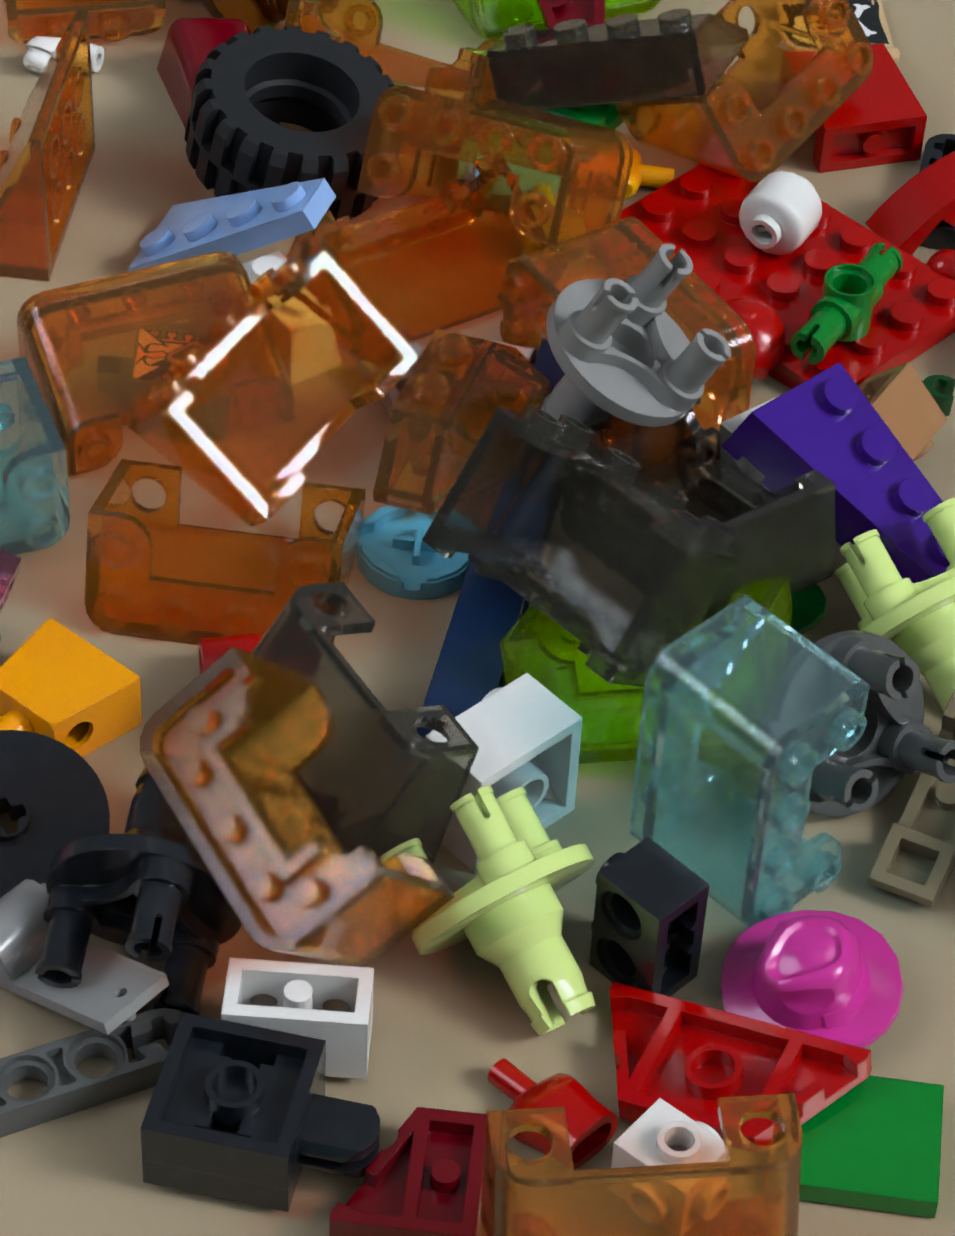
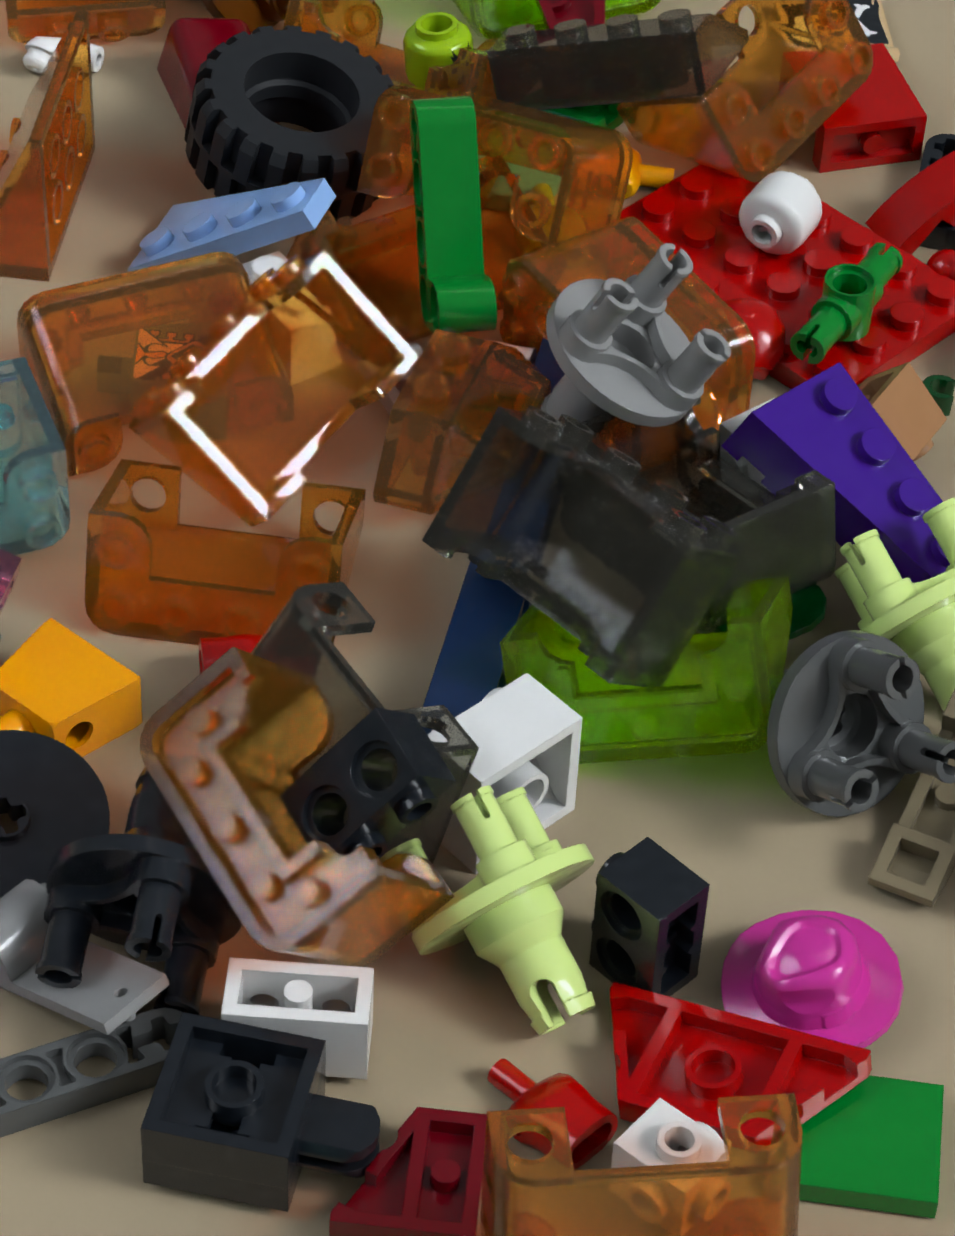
medium azure tile [356,500,478,600] -> none
clear light blue windscreen [630,594,870,928] -> none
none -> black brick [278,707,456,869]
none -> lime head [403,12,474,96]
none -> green beam [409,96,497,335]

